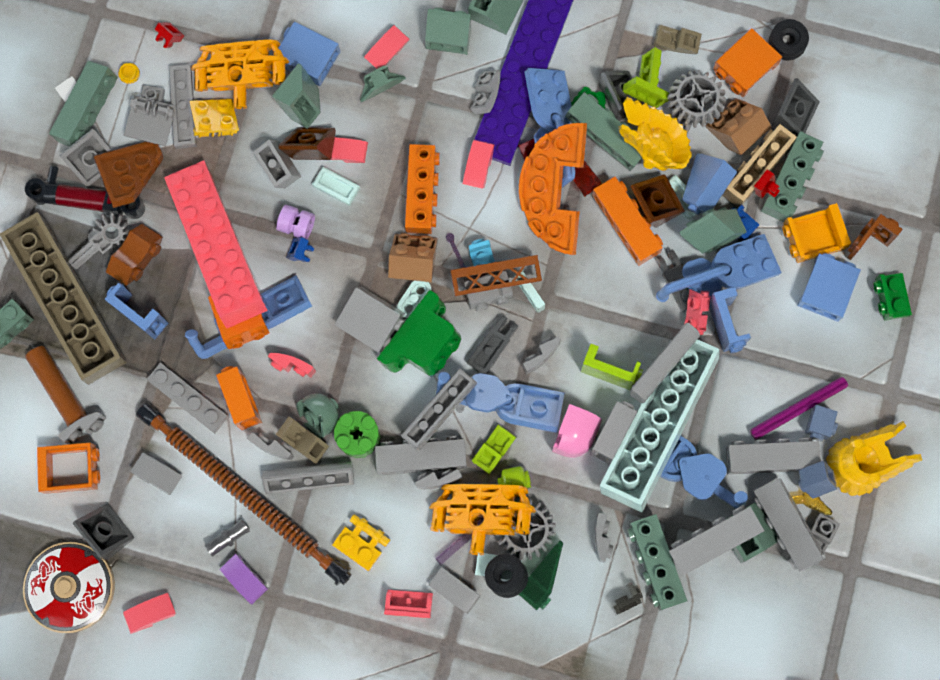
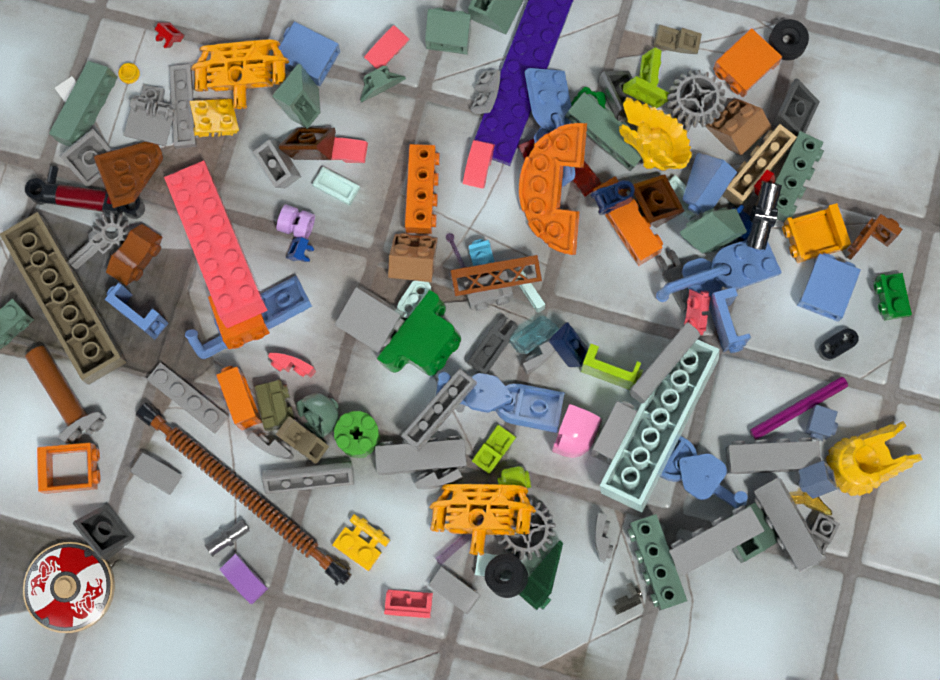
coral slope [123,593,176,634] -> none
none -> olive brick [254,380,295,432]
none -> clear light blue slope [510,316,559,354]
none -> dark blue slope [549,322,588,367]
none -> dark blue piece [591,180,635,215]
none -> black piece [746,181,782,250]
none -> black beam [818,328,859,361]

